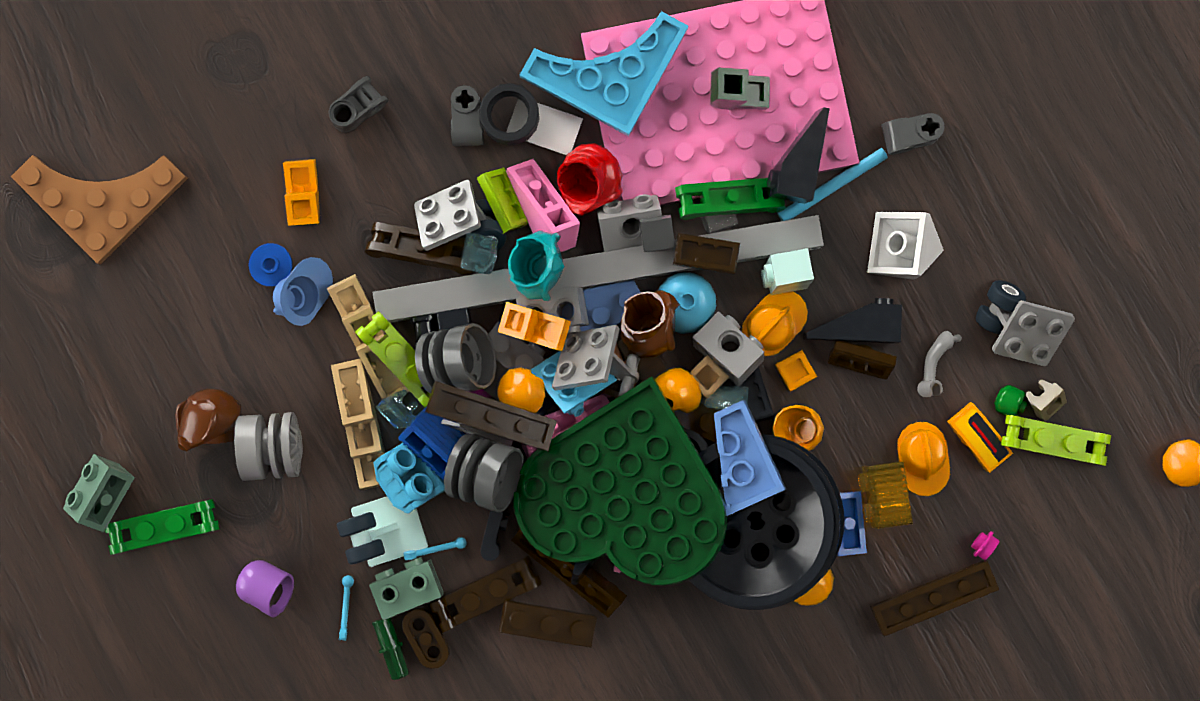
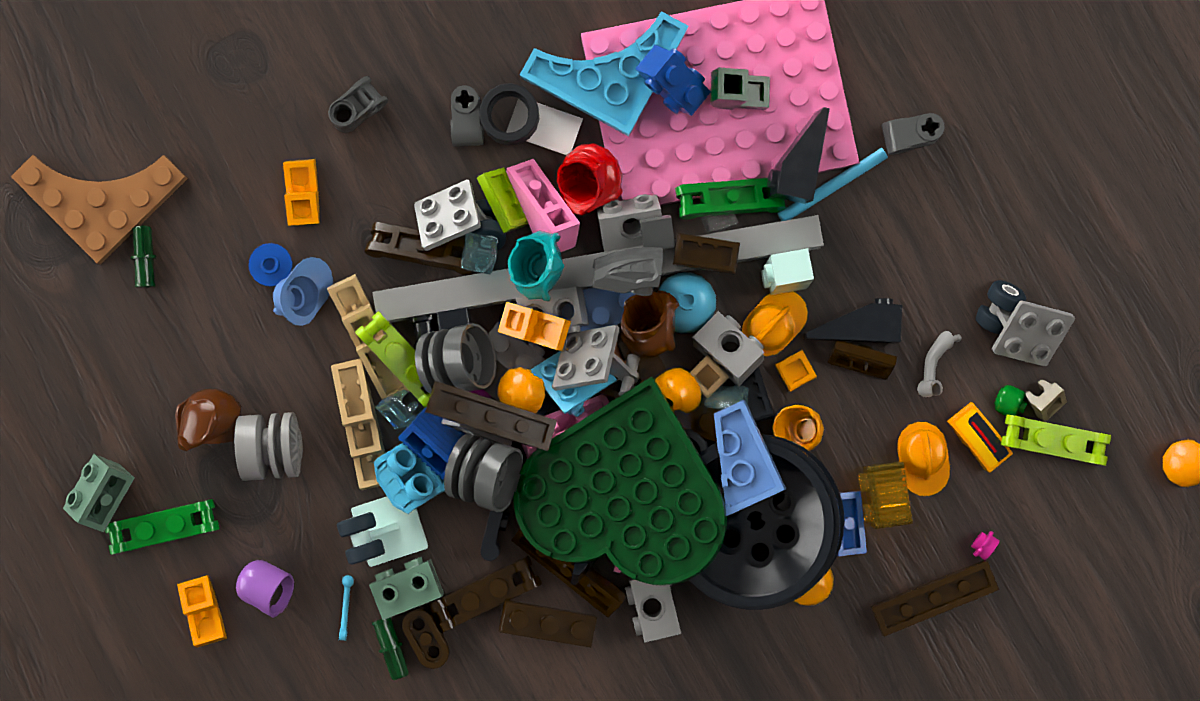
medium azure hinge [403,537,467,560] -> none
white slope [867,212,944,280] -> none
none -> dark green axle [131,225,156,288]
none -> light orange slope [177,575,227,648]
none -> dark grey slope [593,247,663,296]
none -> light grey brick [625,578,681,642]
none -> blue brick [635,45,711,116]

